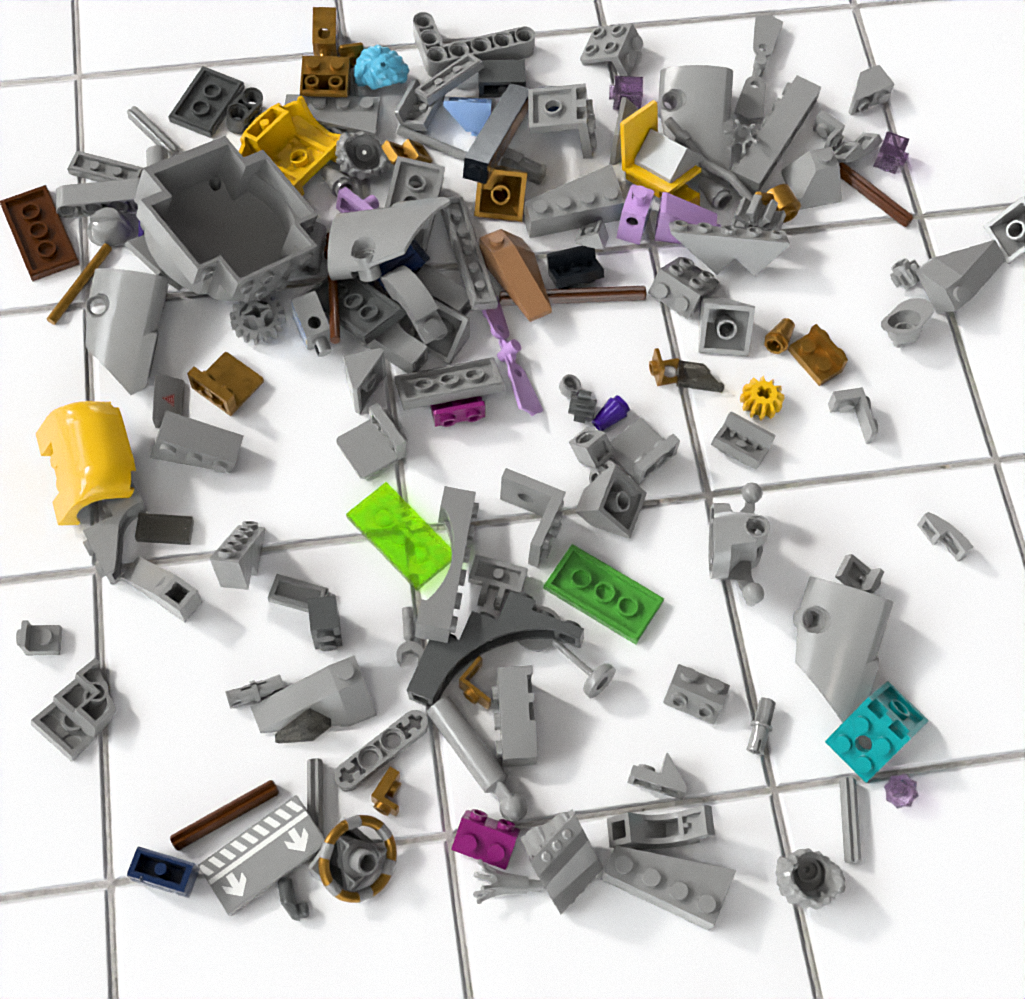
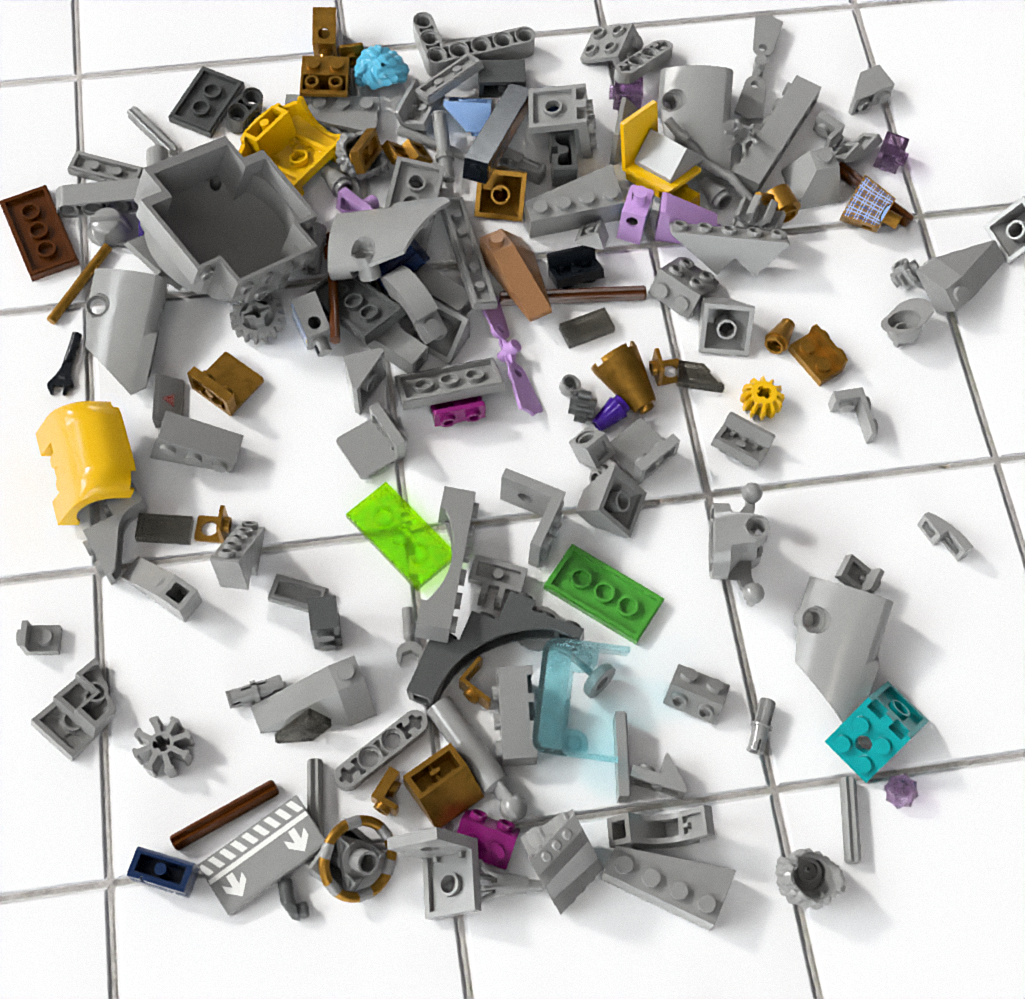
none -> black piece [47,332,82,396]
none -> light grey gear [132,716,195,778]
none -> pearl gold bracket [194,505,232,543]
none -> pearl gold plate [349,128,382,174]
none -> light grey bracket [387,827,482,920]
none -> pearl gold slope [403,743,484,828]
none -> light grey pin [431,110,456,183]
none -> clear light blue windscreen [532,637,631,764]
none -> dark grey brick [548,130,578,187]
none -> clear smoke tile [559,307,615,349]
none -> pearl gold cone [591,341,656,415]
none -> light grey tile [613,711,631,803]
none -> light grey beam [614,40,673,84]
none -> pearl gold torso [839,175,903,233]

